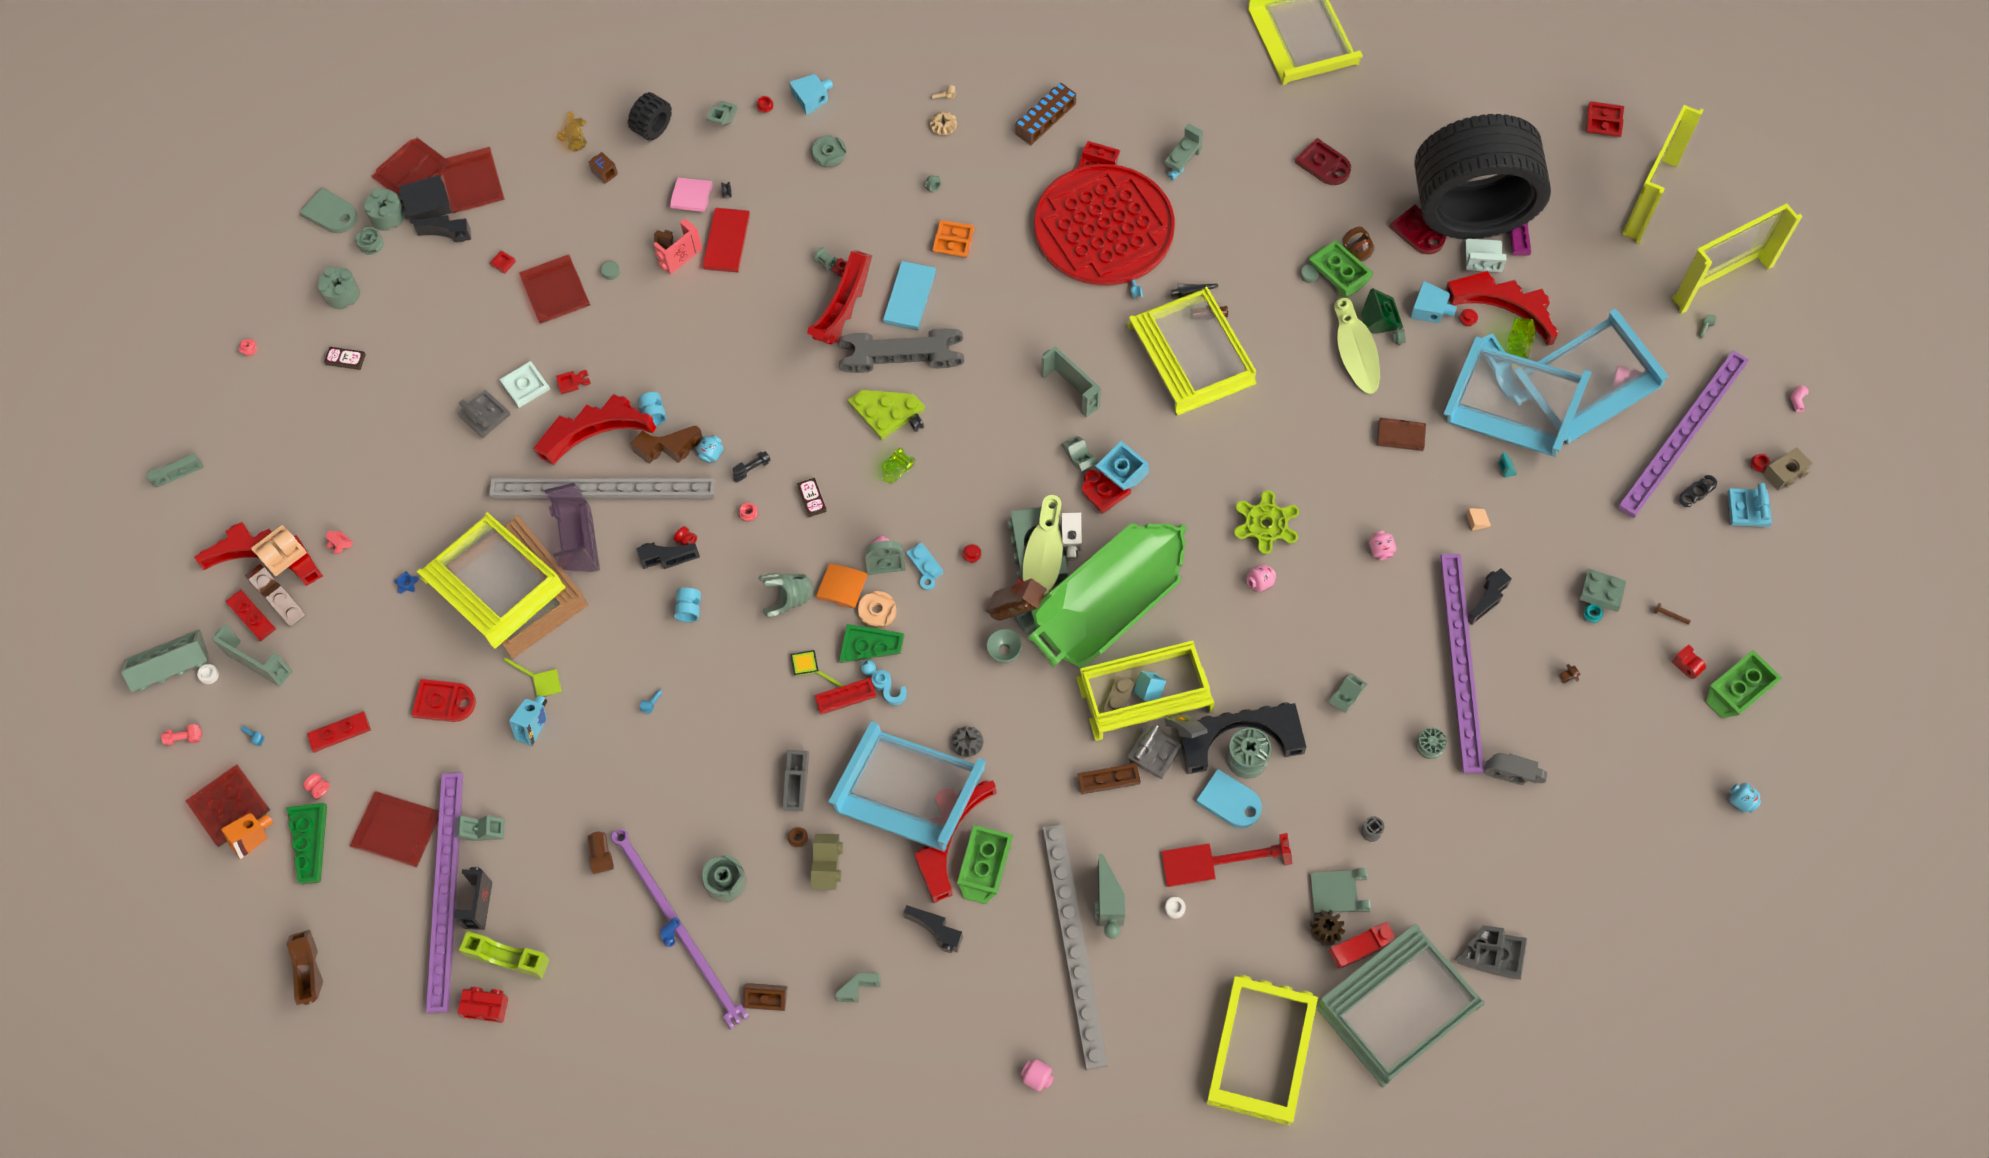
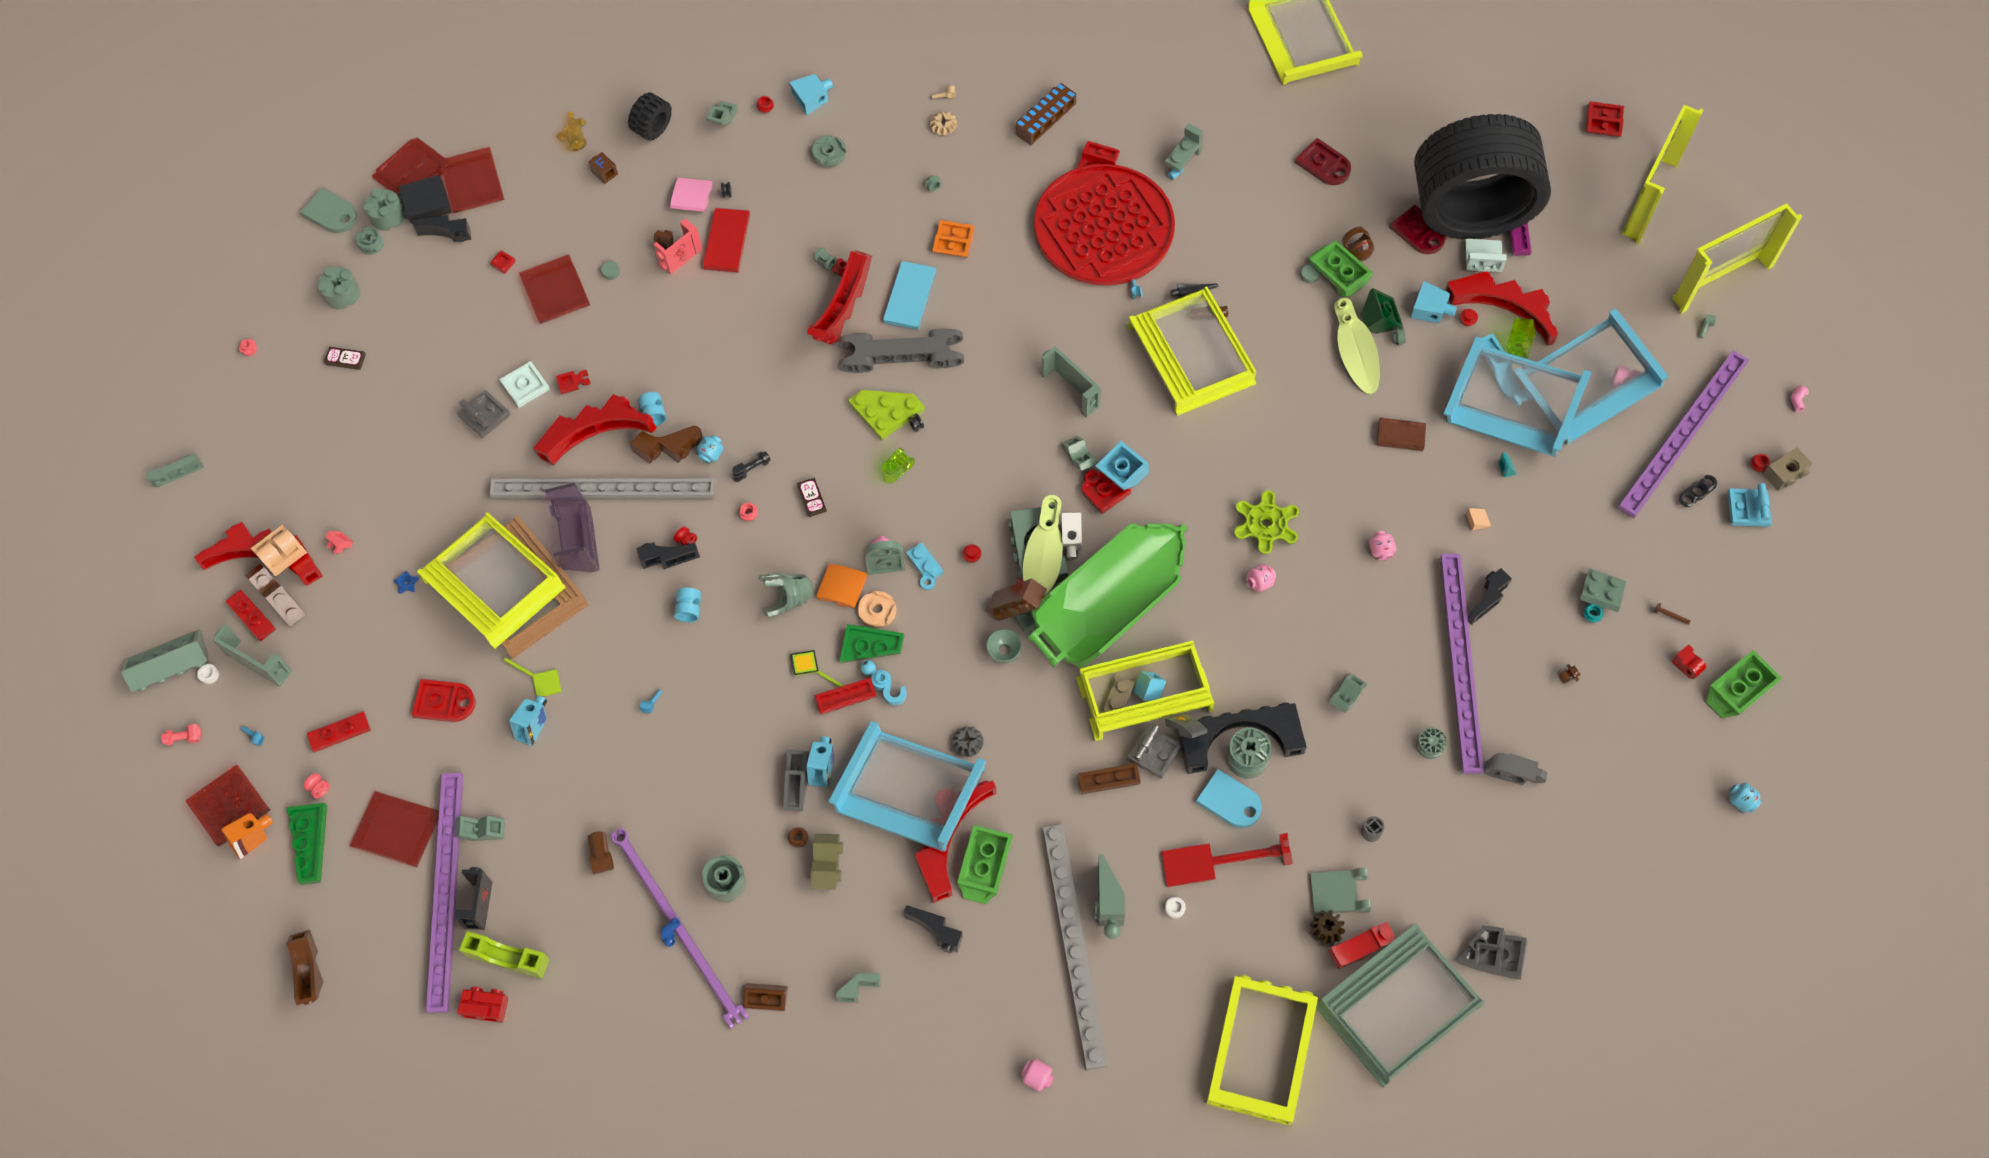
none -> medium azure torso [806,736,834,788]

